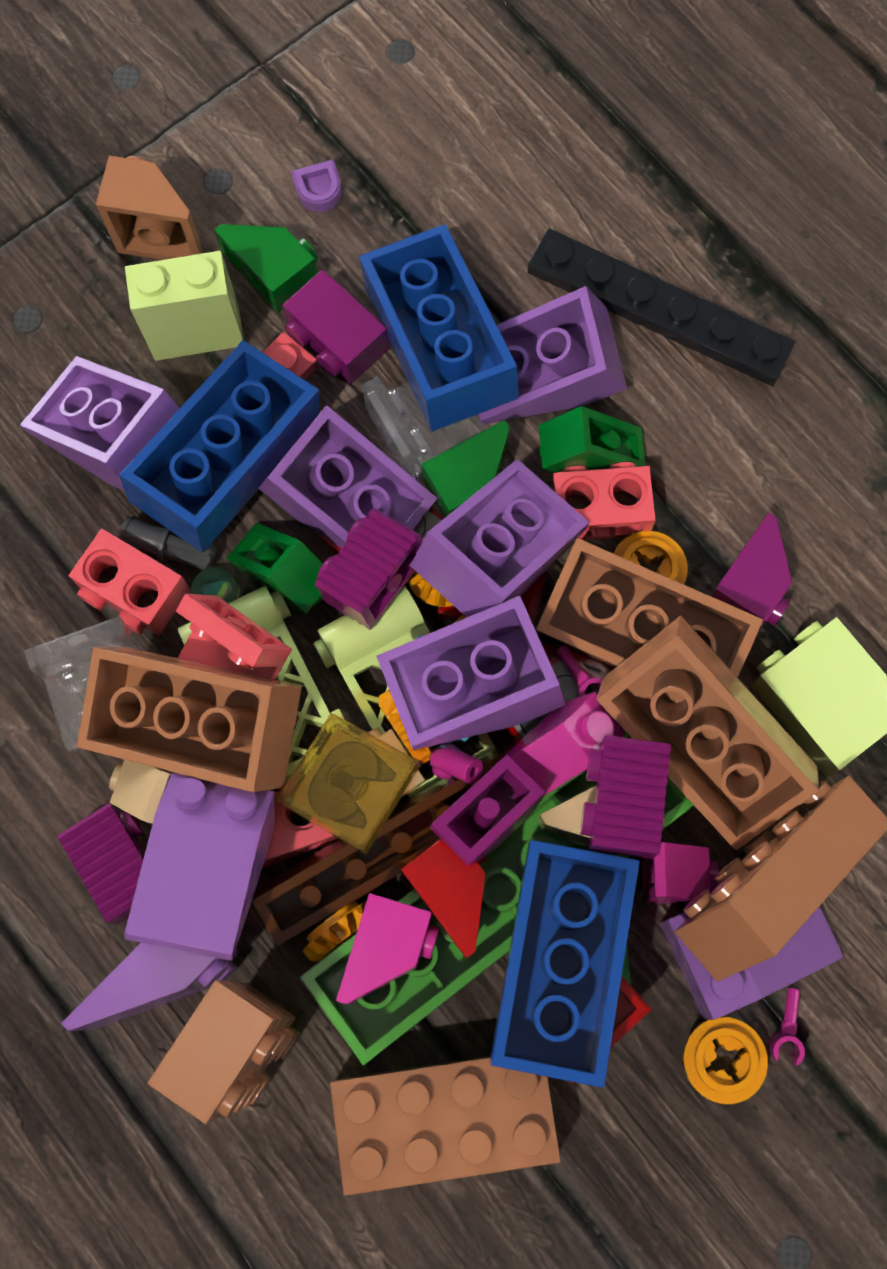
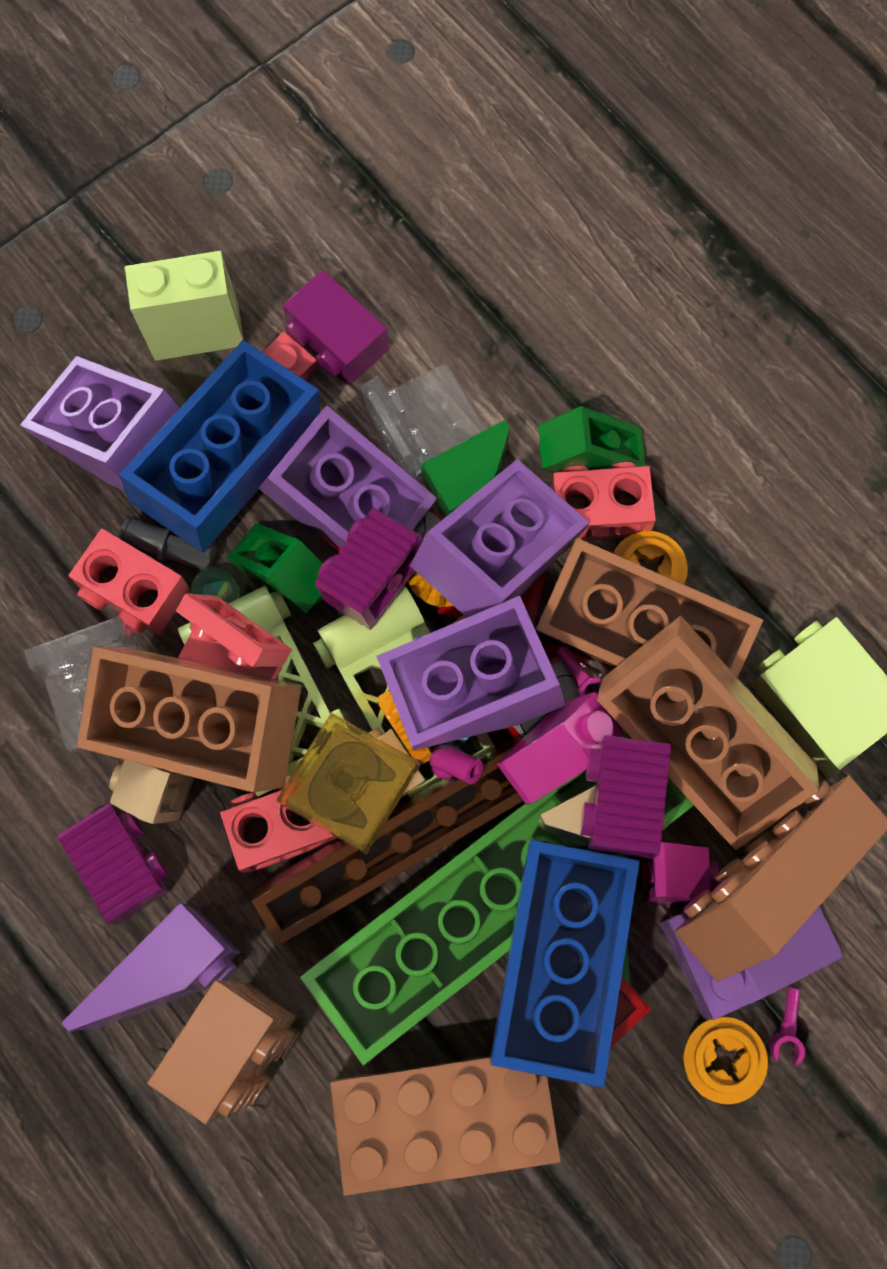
nougat slope [96,155,204,260] -> none
medium lavender slope [124,772,275,961] -> none
green slope [214,224,318,313] -> none
medium lavender tile [291,160,342,212] -> none
light orange gear [302,900,367,962] -> none
dark pink slope [336,893,440,1004] -> none
blue brick [359,224,519,432] -> none
red slope [401,839,487,960] -> none
magenta slope [430,755,545,867] -> none
medium lavender slope [478,286,627,424] -> none
black plate [527,228,796,387] -> none
magenta slope [711,512,792,630] -> none

